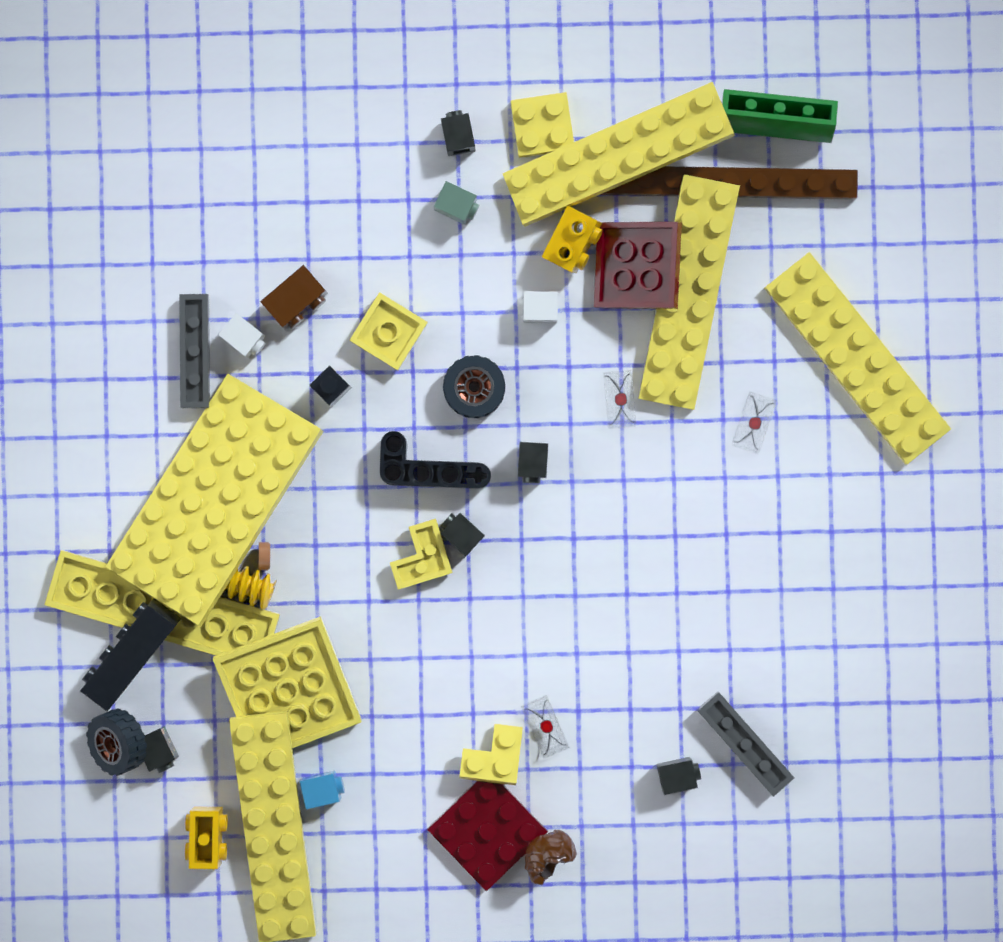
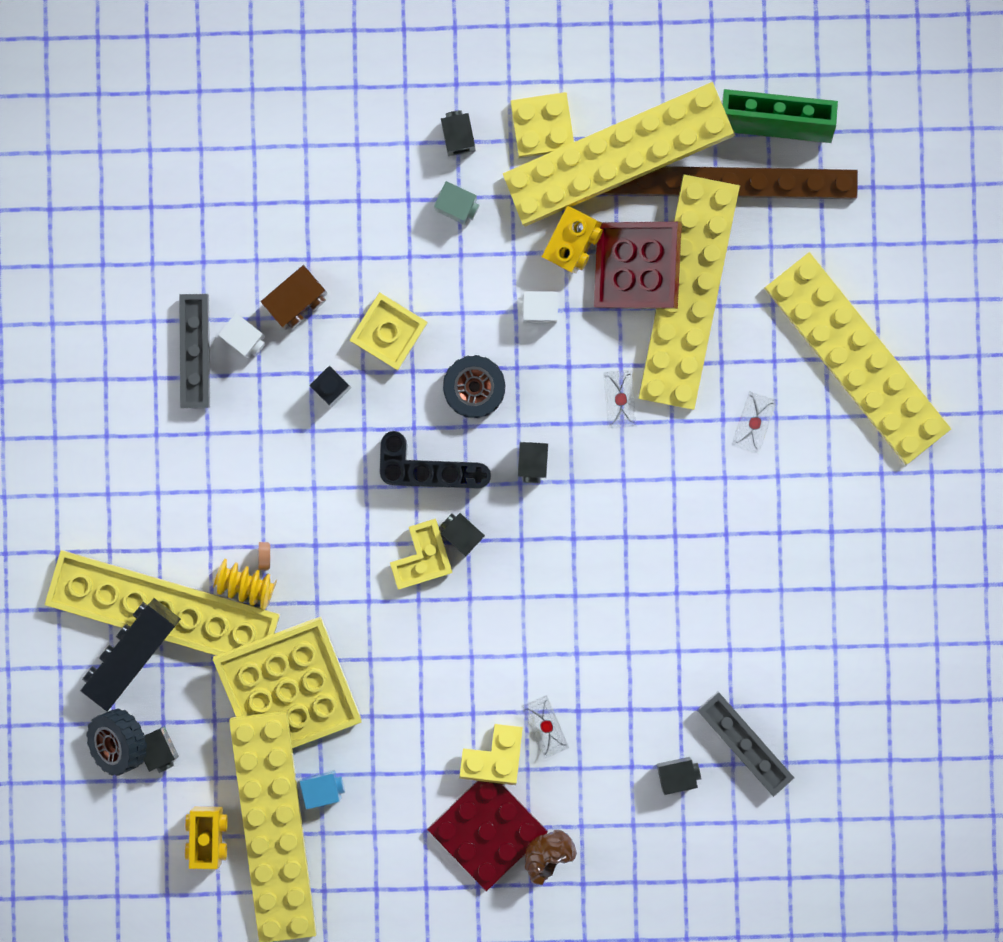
light yellow plate [105,374,324,626] -> none

